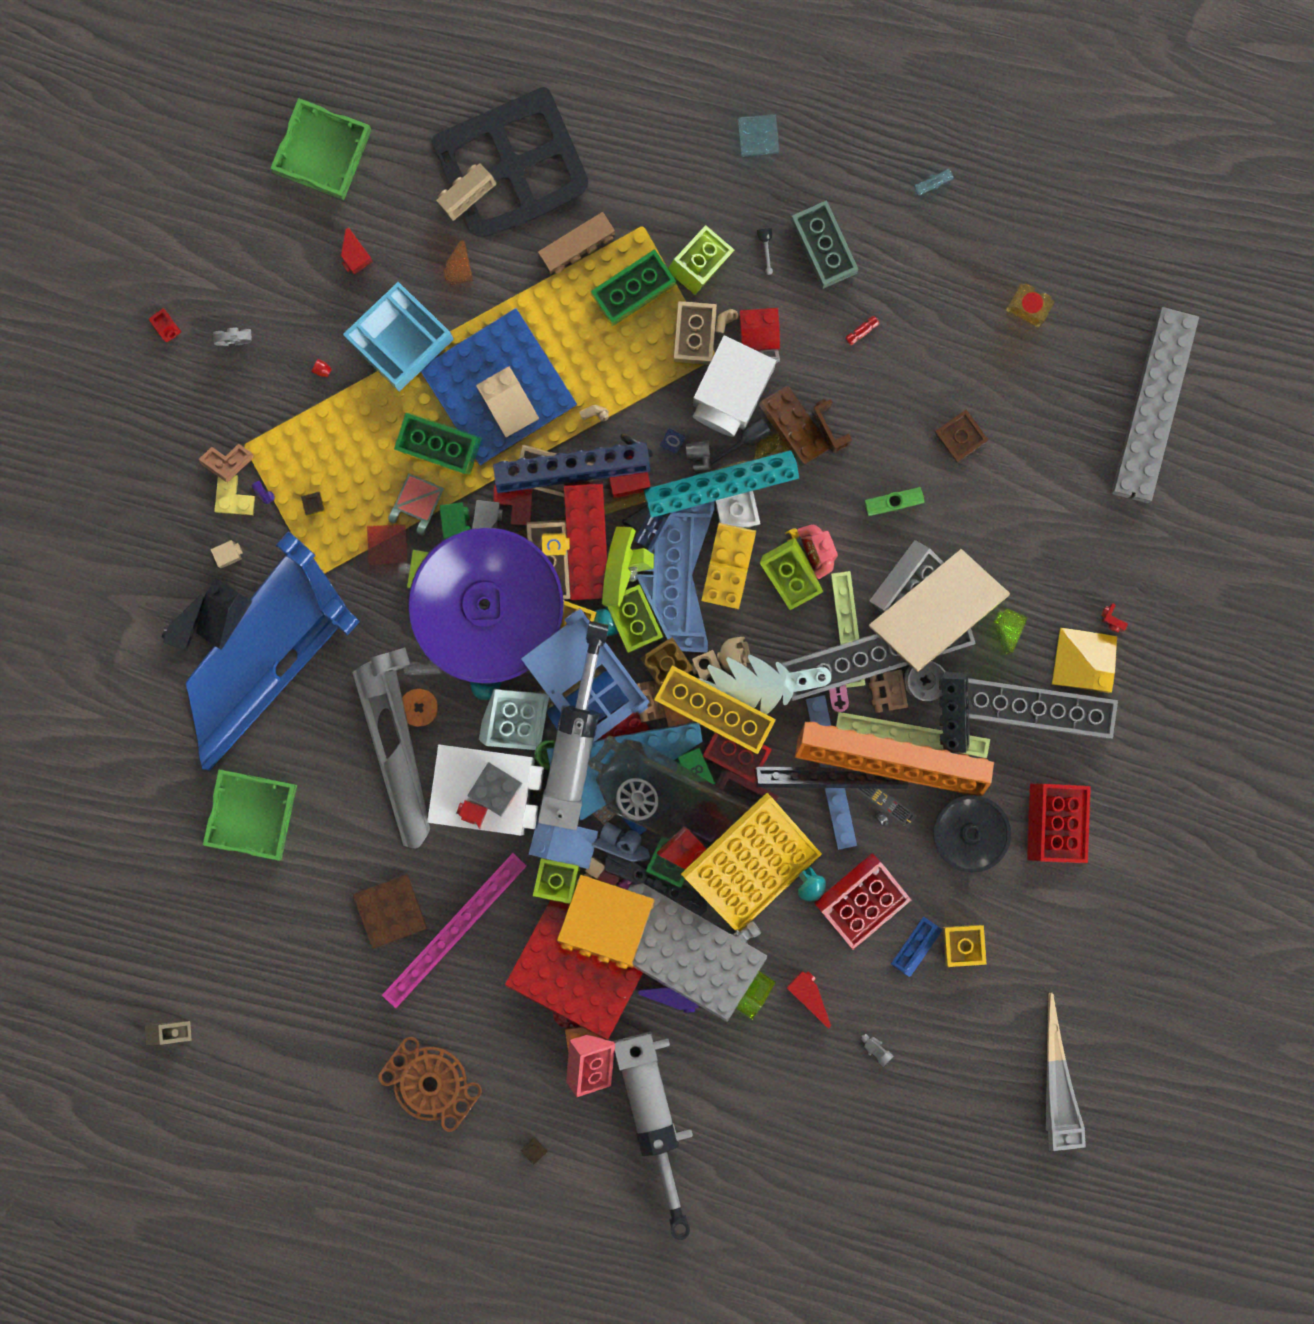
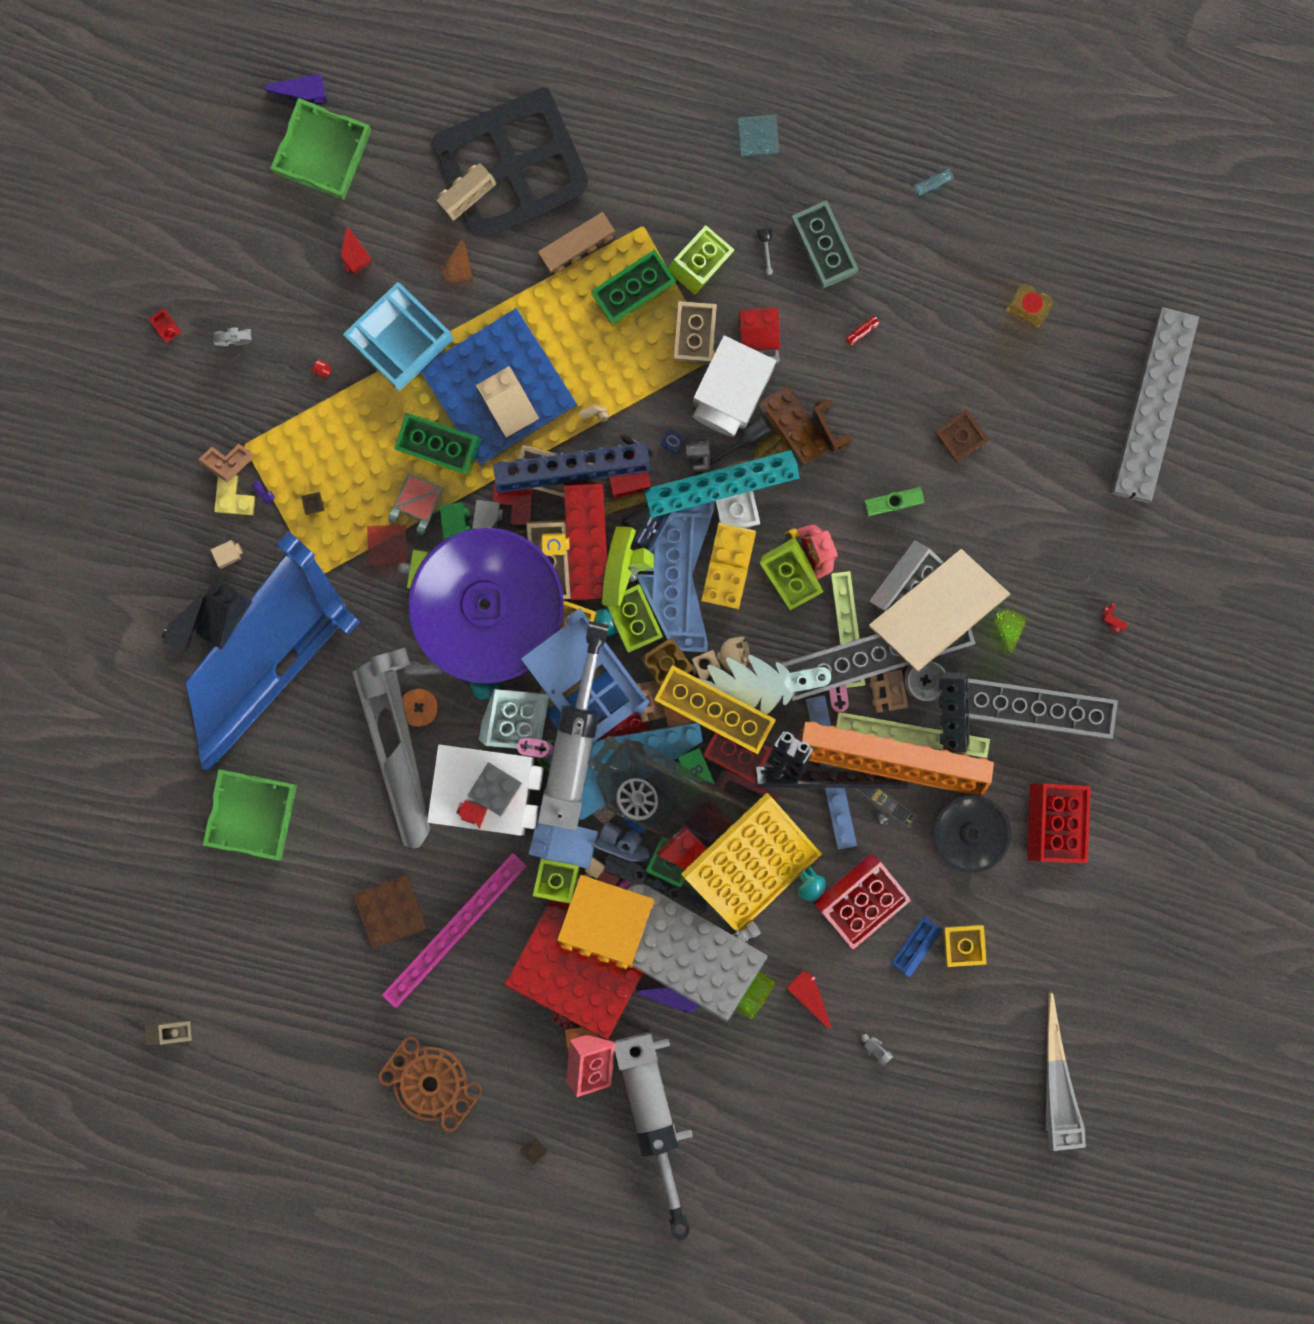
tan arm [715,309,738,334] -> none
yellow slope [1052,628,1117,693] -> none
none -> dark purple slope [264,74,327,105]
none -> bright pink beam [517,738,554,759]
none -> black hips [767,731,814,781]

